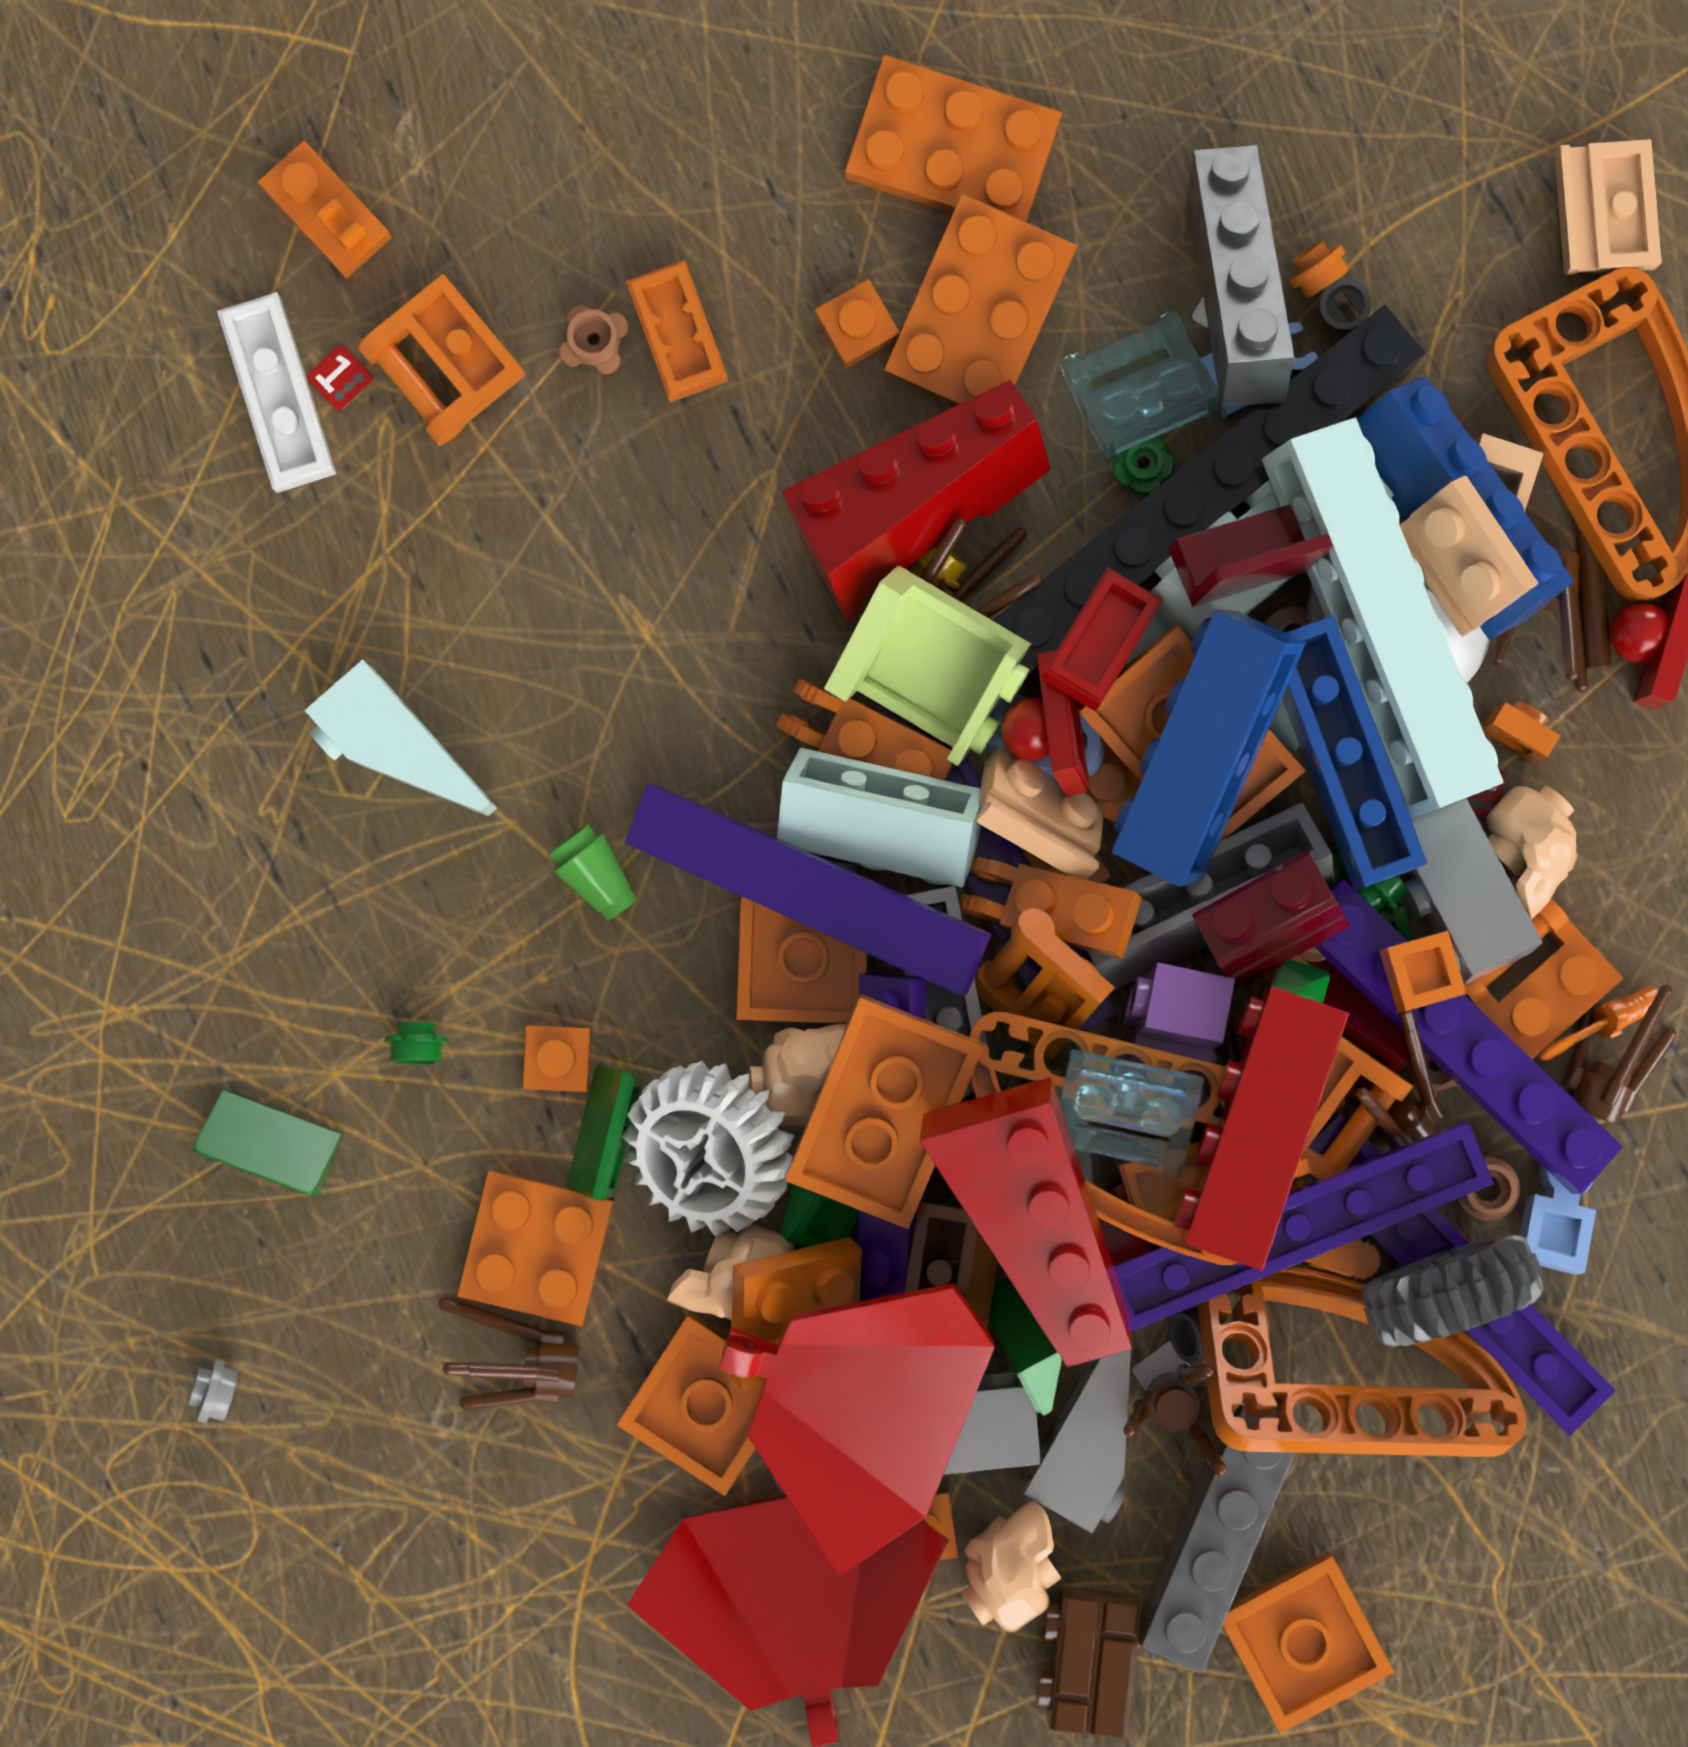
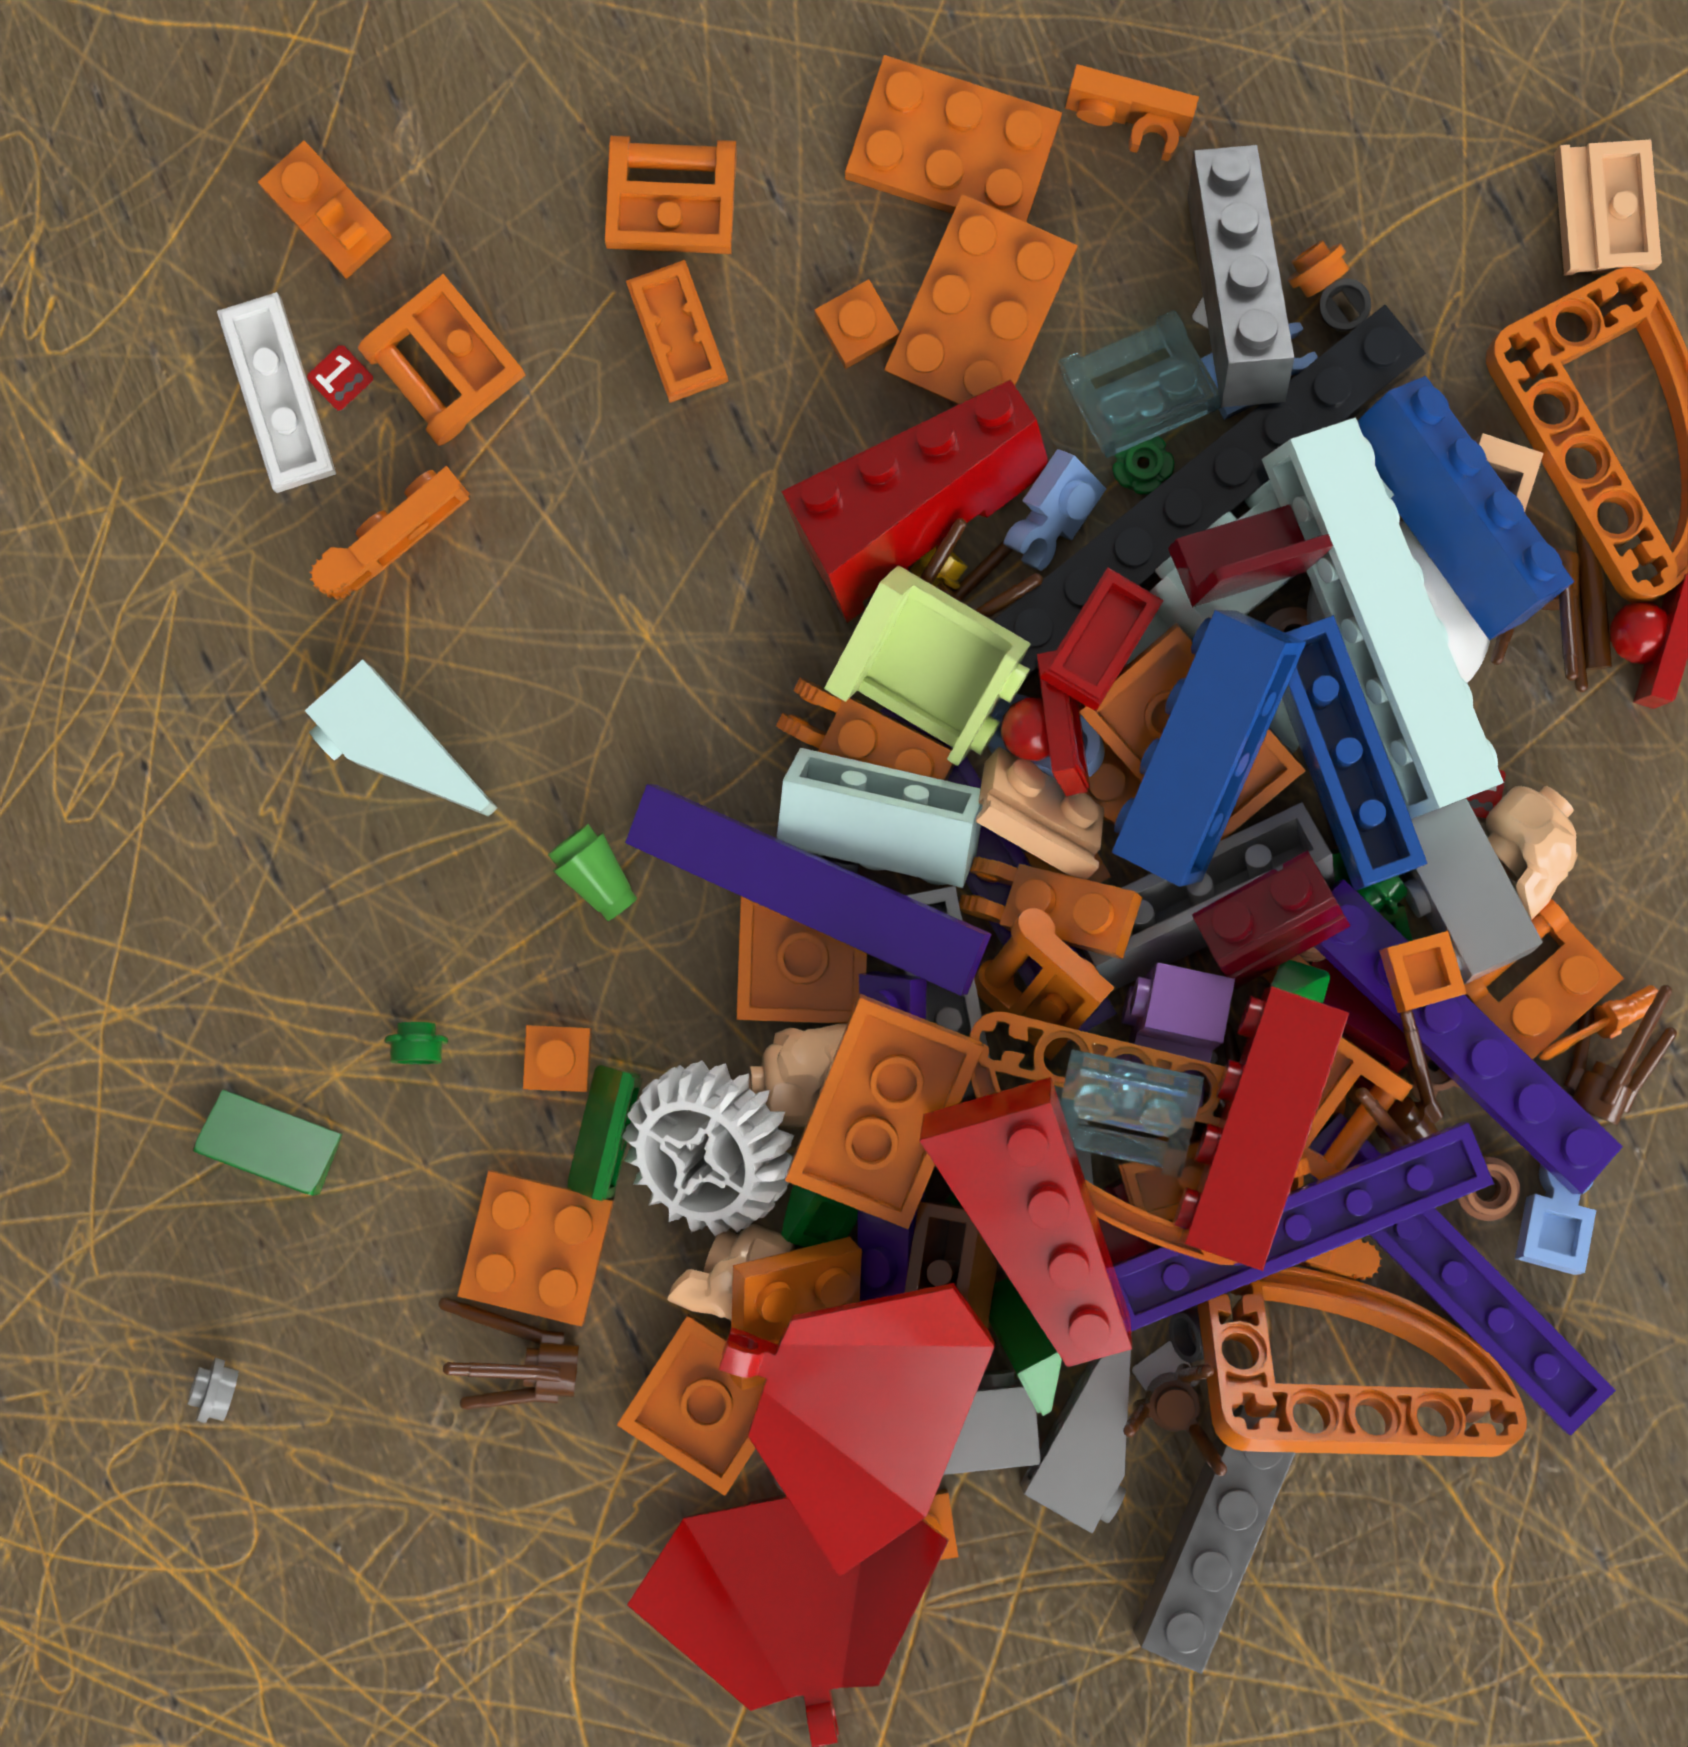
nougat plate [559,305,629,374] -> none
light nougat head [961,1500,1062,1632] -> none
reddish brown brick [1036,1586,1141,1739] -> none
orange plate [1223,1552,1395,1734] -> none
dark grey gear [1361,1234,1544,1347] -> none
light nougat plate [1399,475,1539,637] -> none
orange plate [1481,701,1561,763] -> none
none -> orange hinge [309,466,470,601]
none -> orange plate [605,135,737,254]
none -> light blue plate [1004,449,1106,571]
none -> orange plate [1065,64,1199,161]

